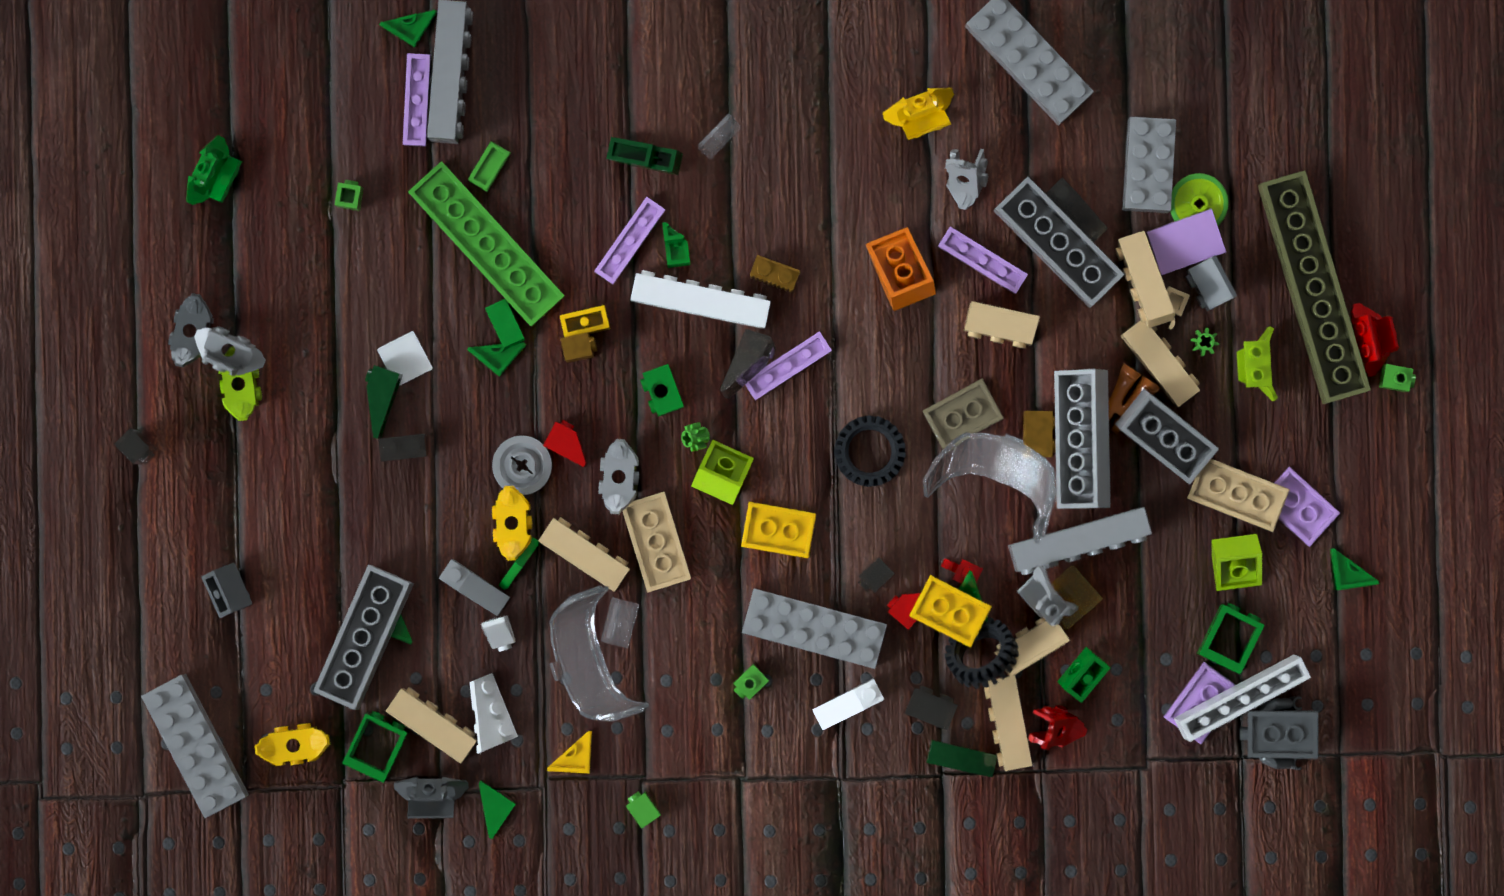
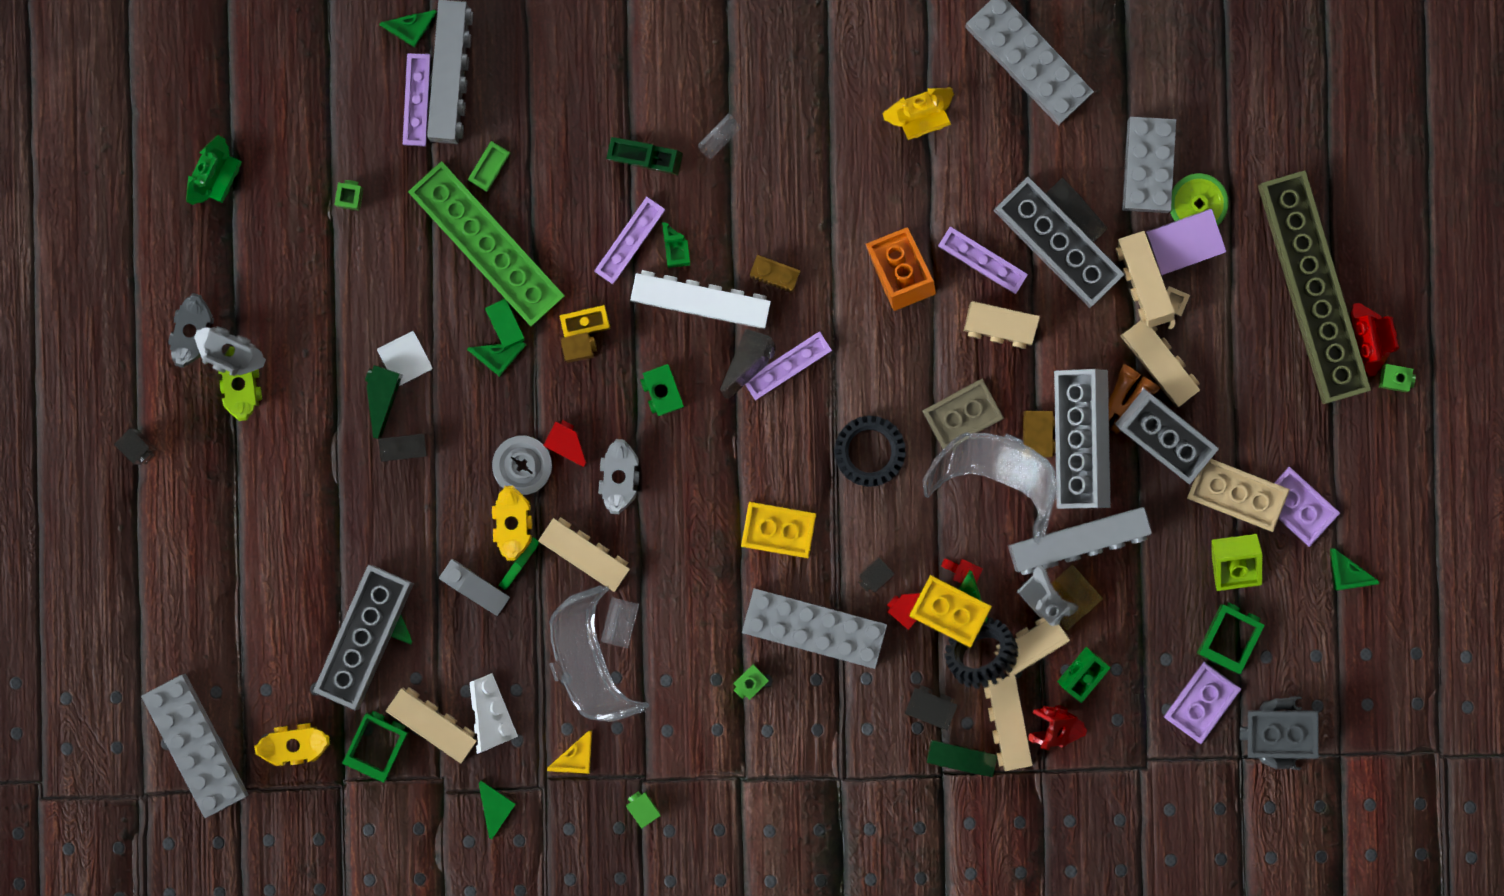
dark grey brick [201,562,252,618] -> none
dark grey piece [394,777,469,819] -> none
white slope [481,616,516,652] -> none
tan plate [623,492,691,593] -> none
bright green gear [681,422,710,452] -> none
lime slope [691,440,754,505] -> none
white slope [813,678,884,730] -> none
light grey piece [945,149,988,210] -> none
white brick [1174,655,1311,742] -> none
dark grey slope [1185,255,1237,311] -> none
bright green gear [1190,328,1219,356] -> none
lime piece [1237,326,1278,401] -> none

